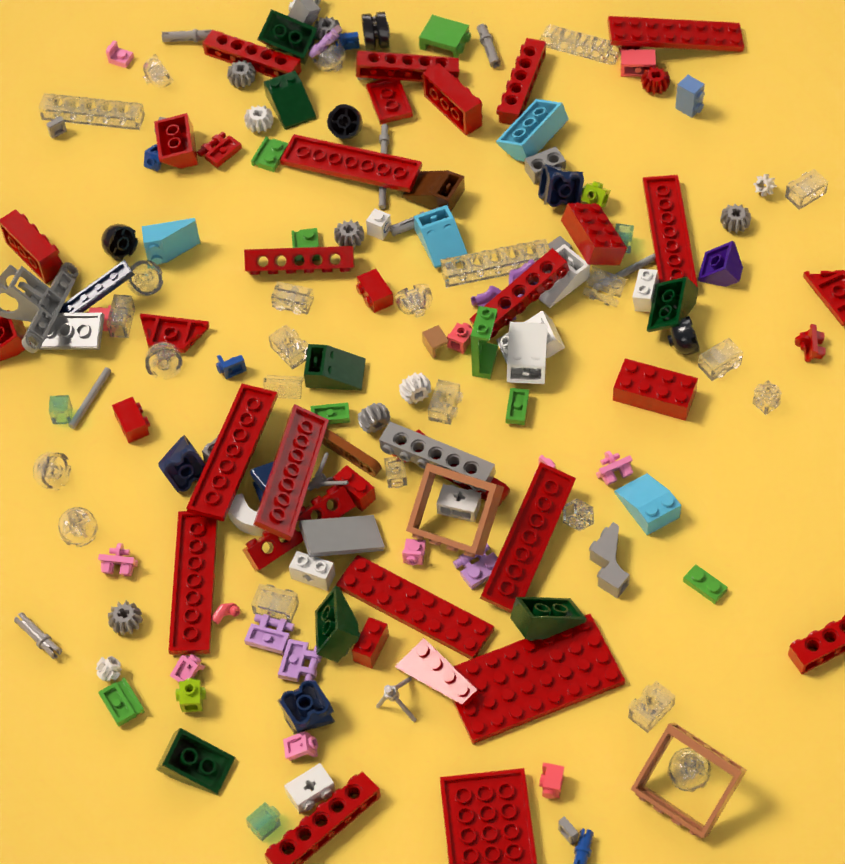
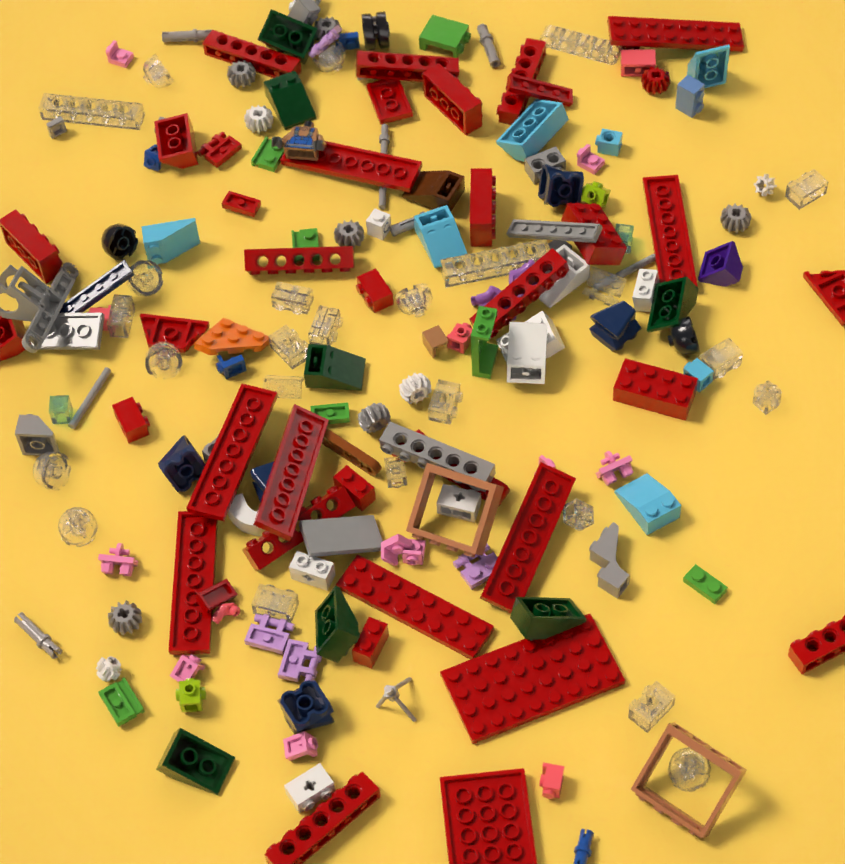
clear light blue brick [245,802,281,842] -> none
light grey plant [308,452,349,491] -> none
black cylinder [327,104,363,139] -> none
wing [394,638,479,707] -> none
bright green plate [505,388,529,425] -> none
light grey tile [558,816,578,845] -> none
red hips [794,324,826,362] -> none
none -> light grey slope [15,414,60,457]
none -> orange plate [194,318,271,355]
none -> red tile [194,579,238,613]
none -> red plate [221,191,261,217]
none -> torso [271,121,326,161]
none -> clear brick [308,305,343,346]
none -> bright pink bracket [381,534,412,566]
none -> red brick [470,168,496,247]
none -> light grey tile [506,219,603,243]
none -> red plate [507,73,573,107]
none -> bright pink bracket [577,144,605,175]
none -> dark blue piece [589,301,642,351]
none -> medium azure brick [595,128,623,157]
none -> medium azure brick [683,358,714,392]
none -> medium azure slope [687,45,730,88]

